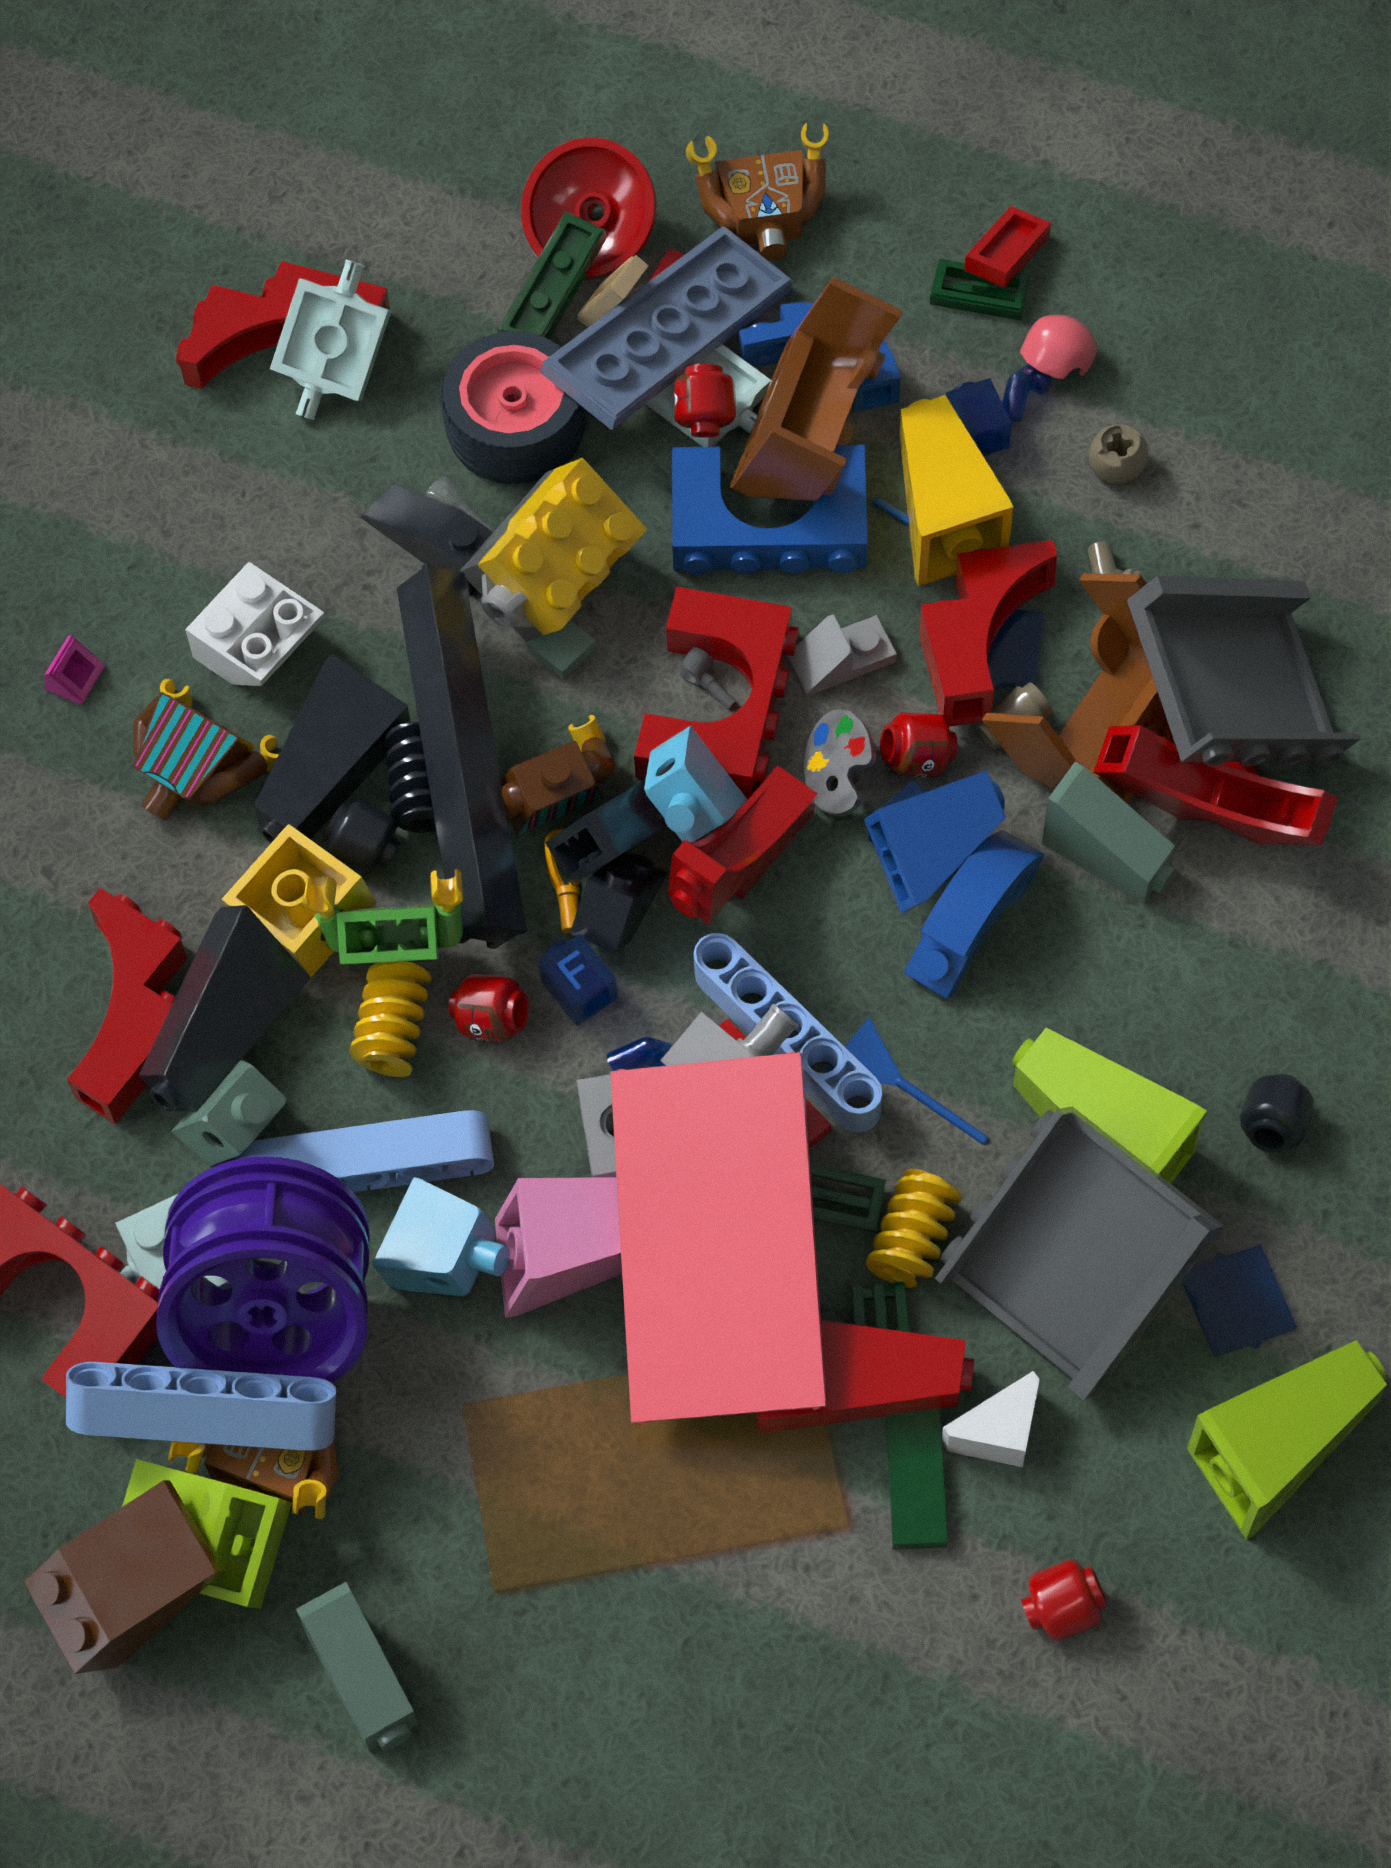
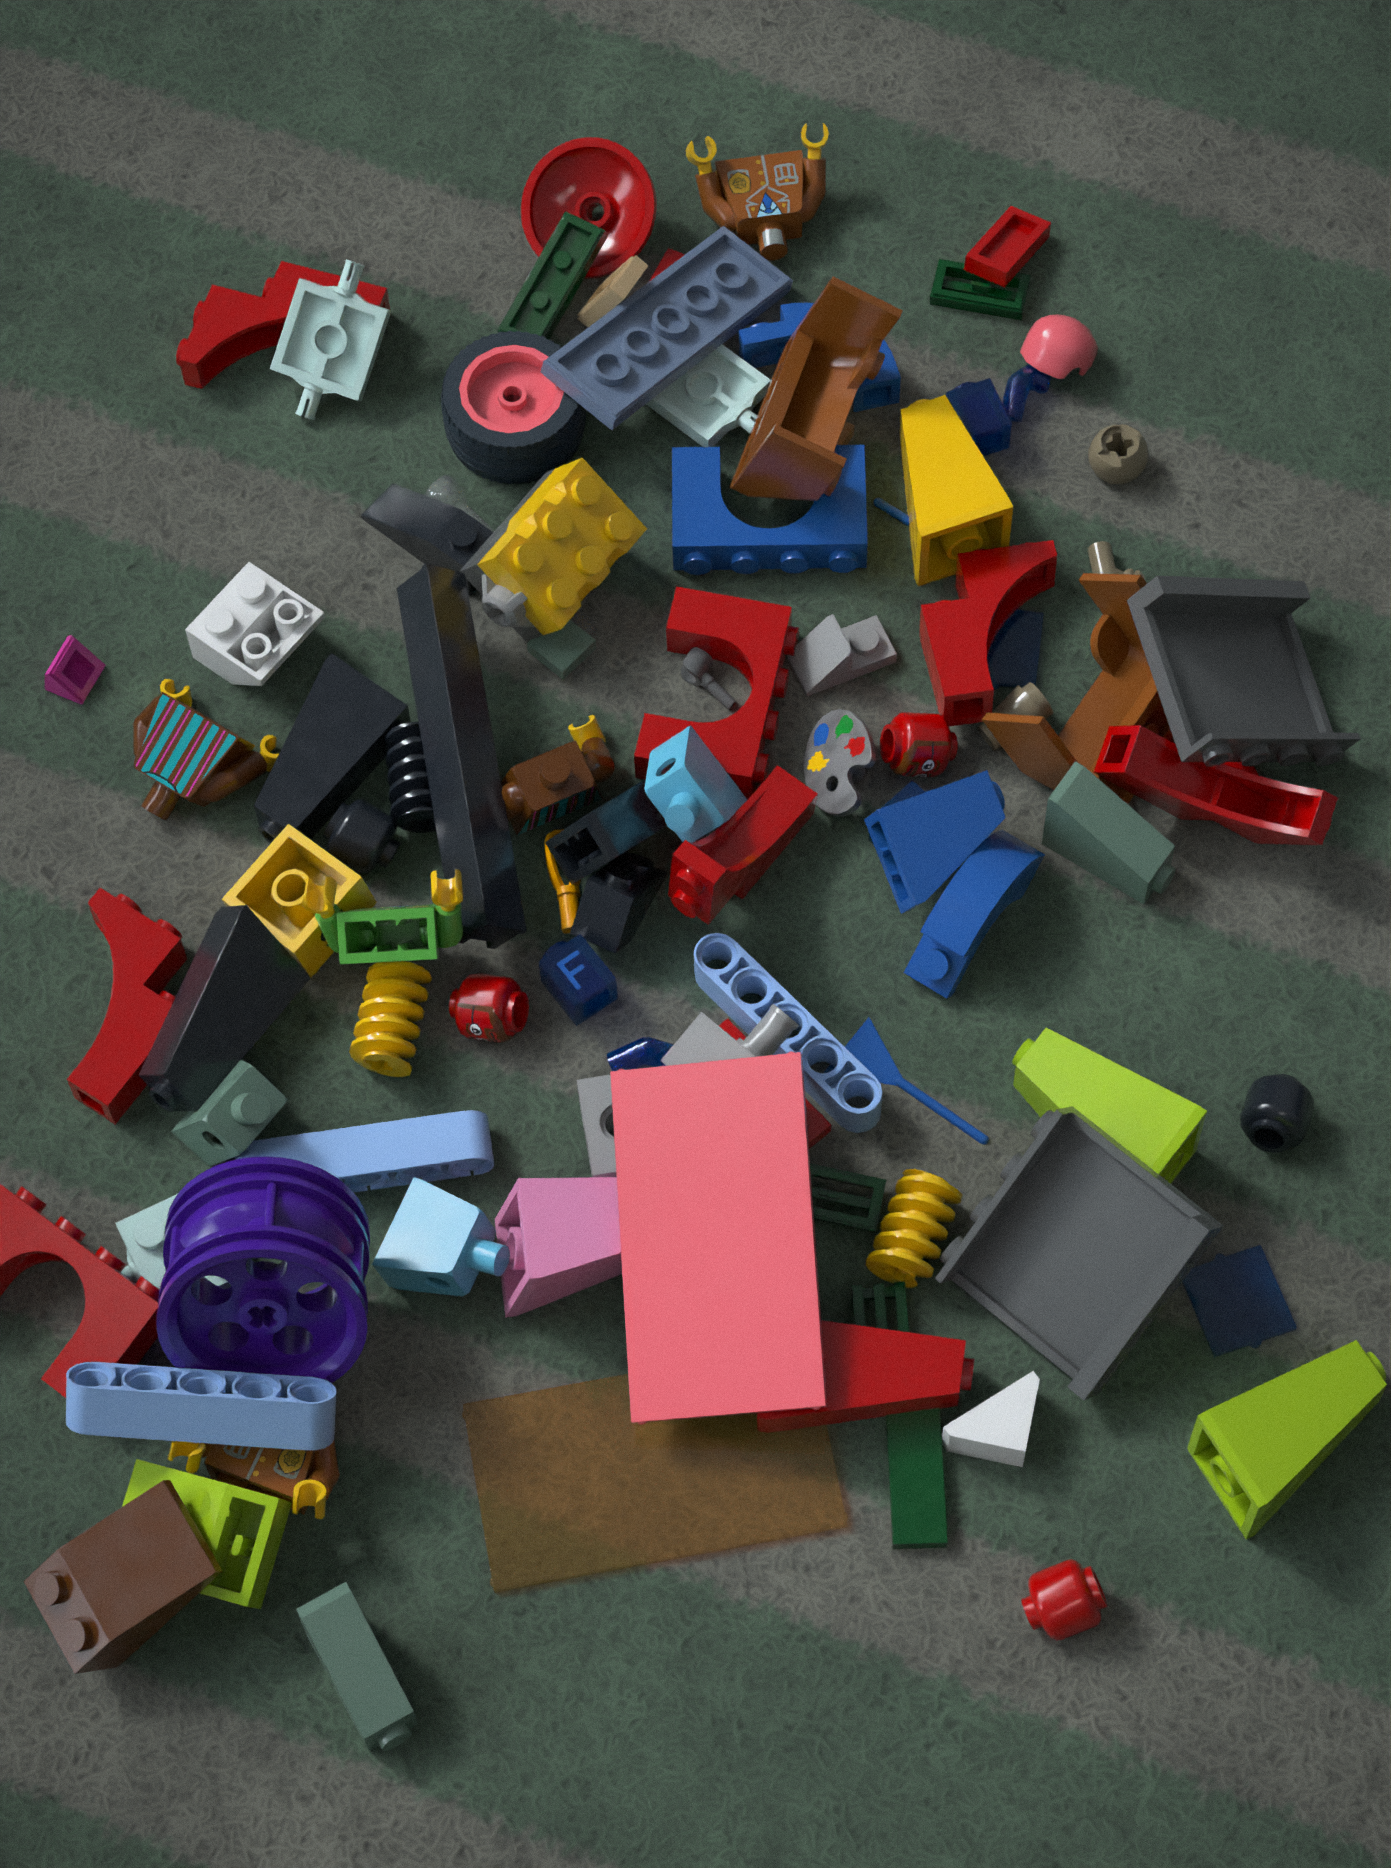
red head [673,364,736,438] -> none

